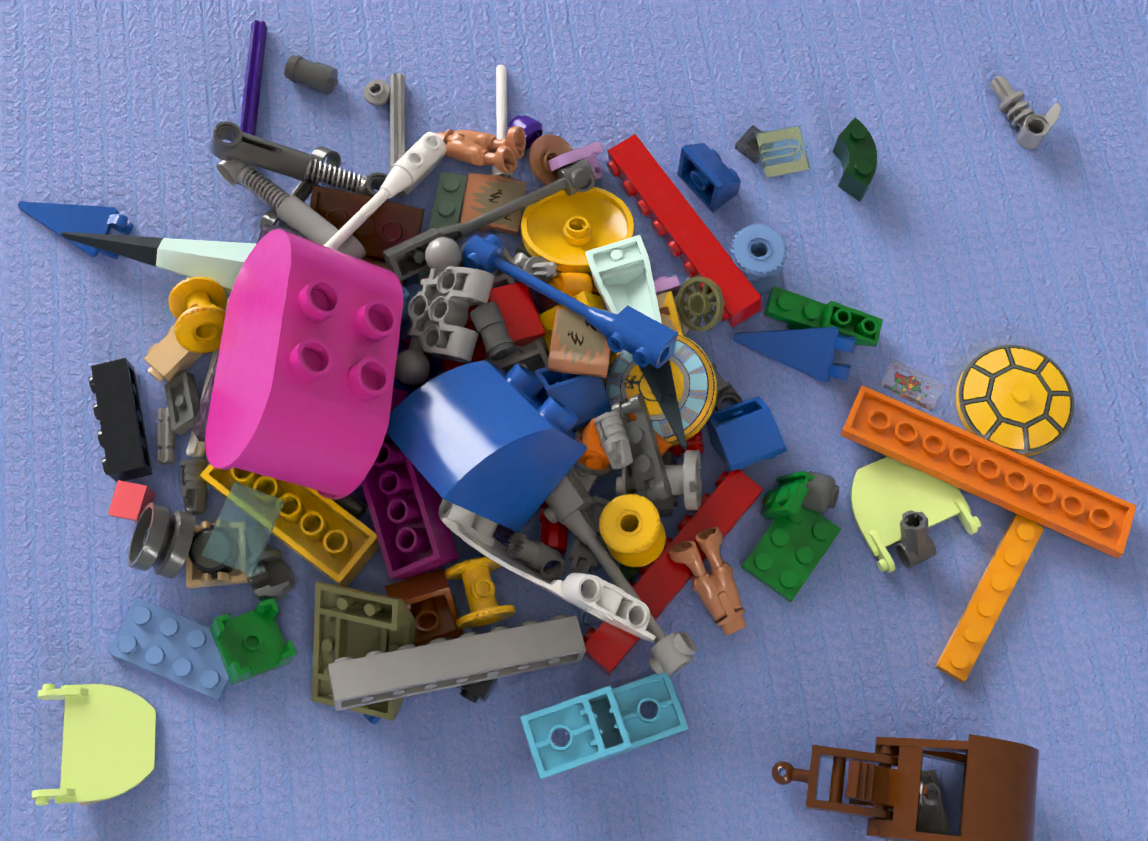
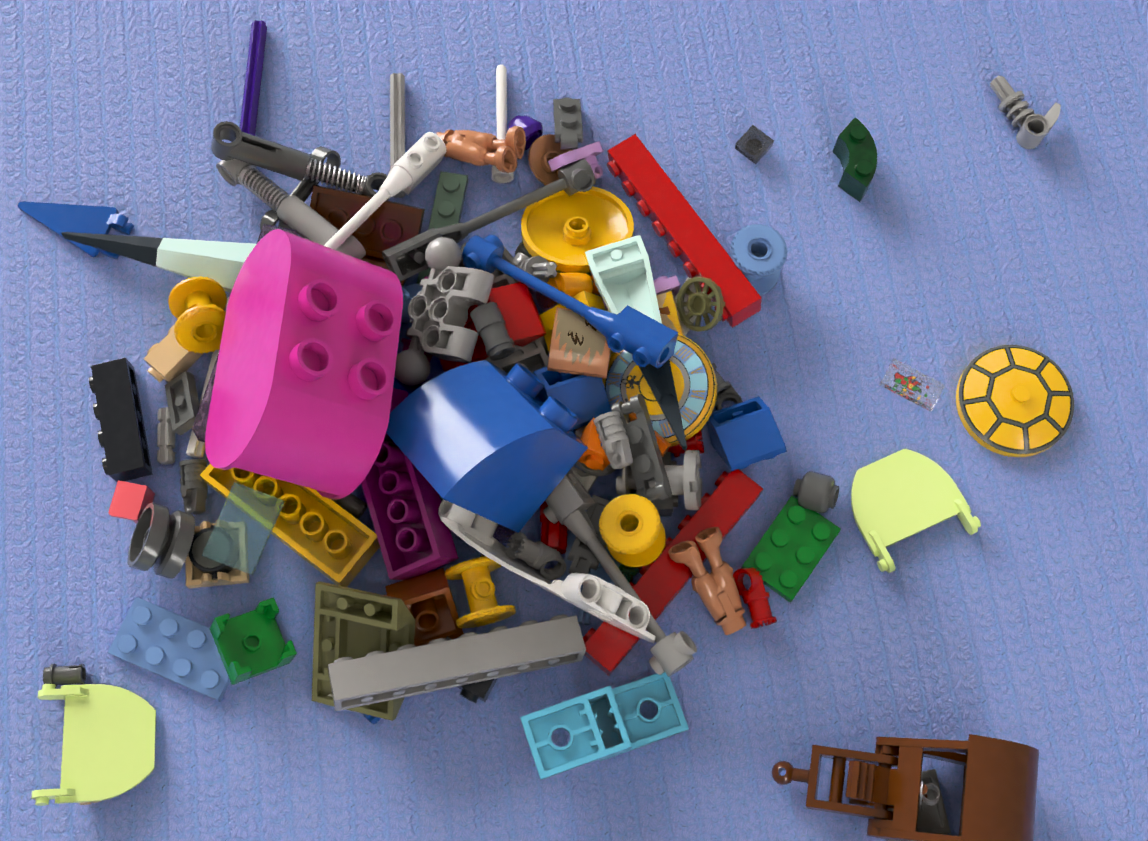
dark grey piece [244,525,296,601] -> none
dark grey piece [284,55,338,95] -> none
light grey plate [363,79,390,106] -> none
slope [459,173,526,236] -> none
blue slope [677,143,741,213] -> none
blue flag [732,327,856,383] -> none
clear light blue piece [756,125,811,178] -> none
green plate [760,471,814,520] -> none
green slope [764,286,883,347] -> none
orange plate [840,385,1136,559] -> none
dark grey piece [896,510,936,568] -> none
light orange plate [935,514,1044,683] -> none
none -> dark grey pin [43,664,86,688]
none -> dark grey hinge [553,98,583,149]
none -> red connector [733,567,777,629]

